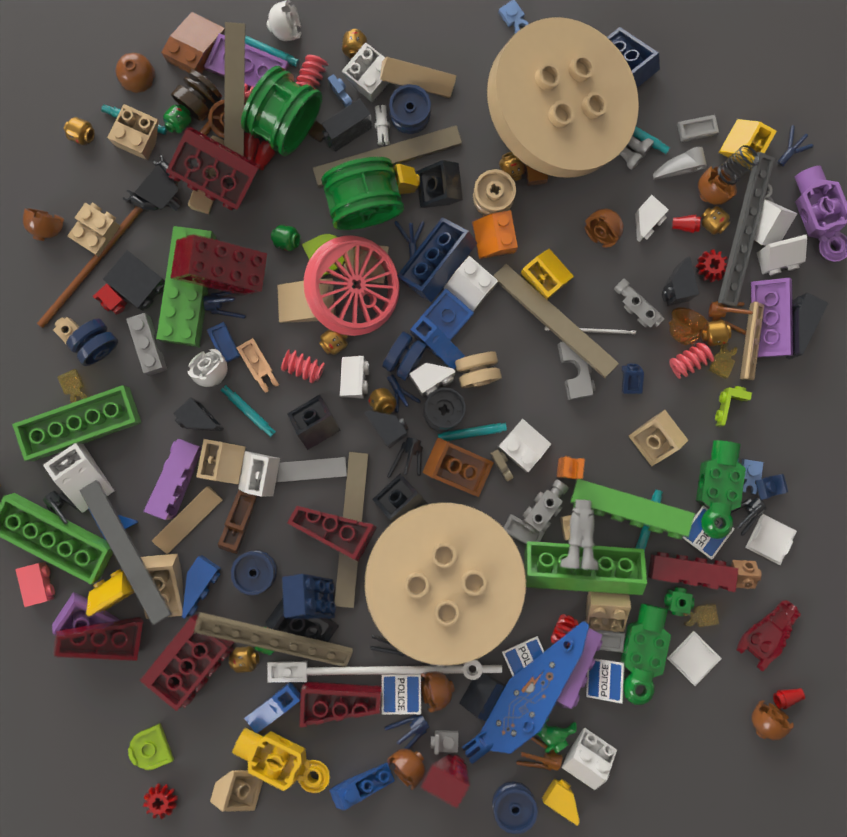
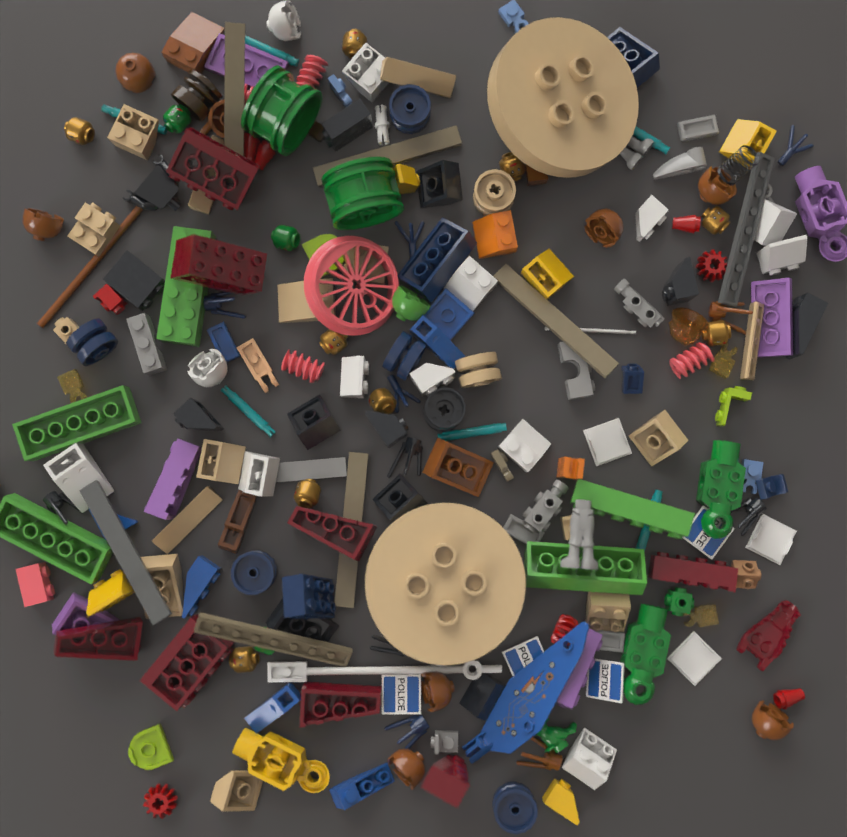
none -> pearl gold head [294,479,321,509]
none -> bright green cylinder [392,286,431,321]
none -> white piece [583,418,632,466]

